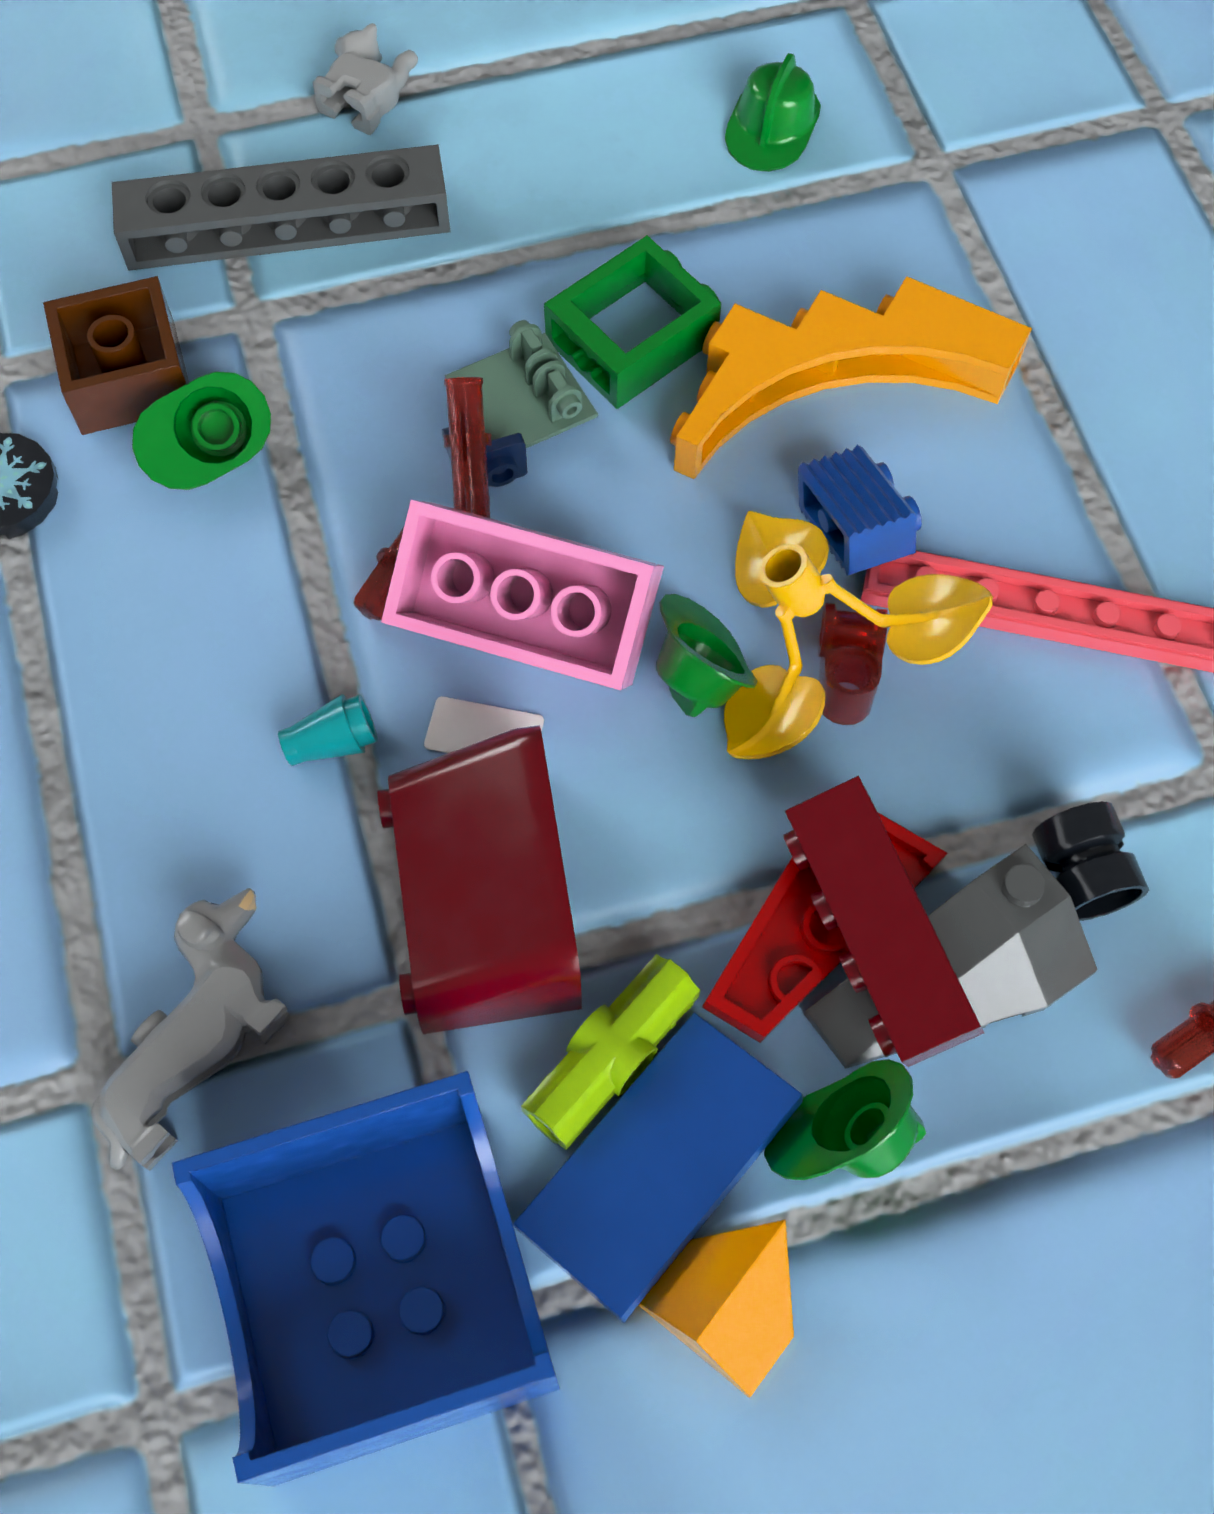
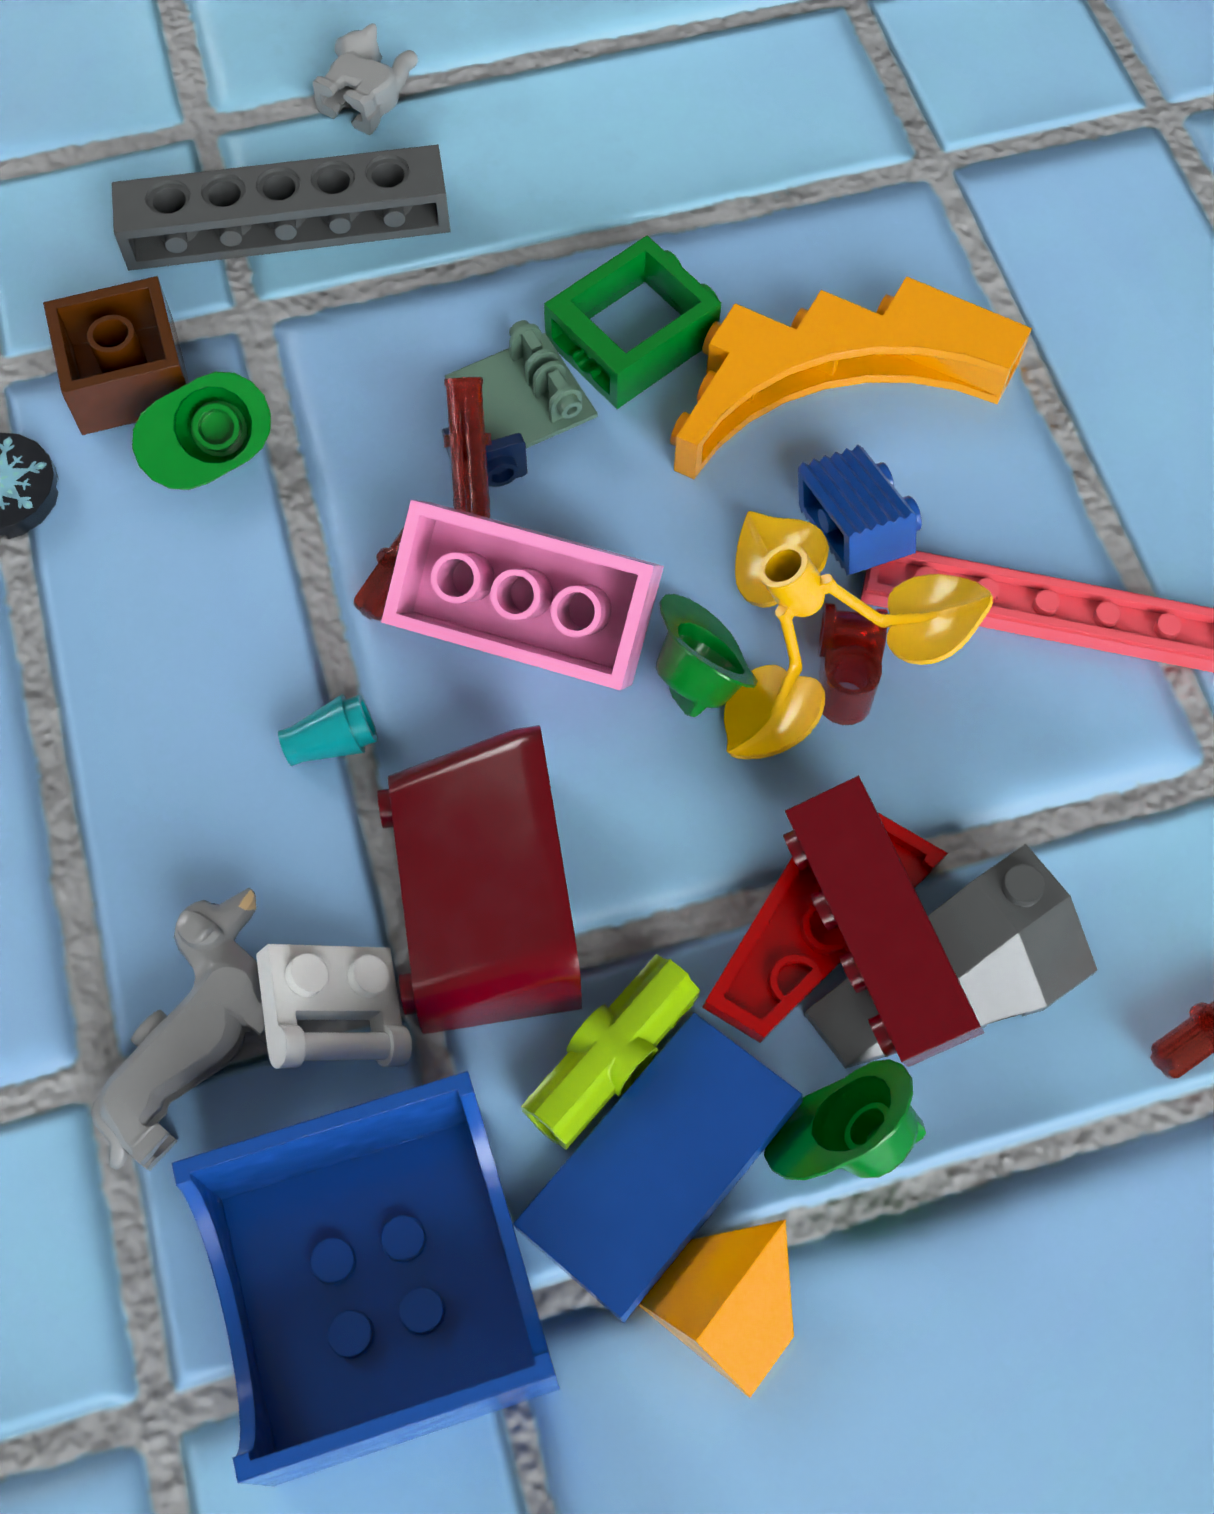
white sticker [424,696,544,753] -> none
green piece [725,53,821,172] -> none
black wheel [1032,801,1149,921] -> none
none -> white plate [256,944,412,1069]

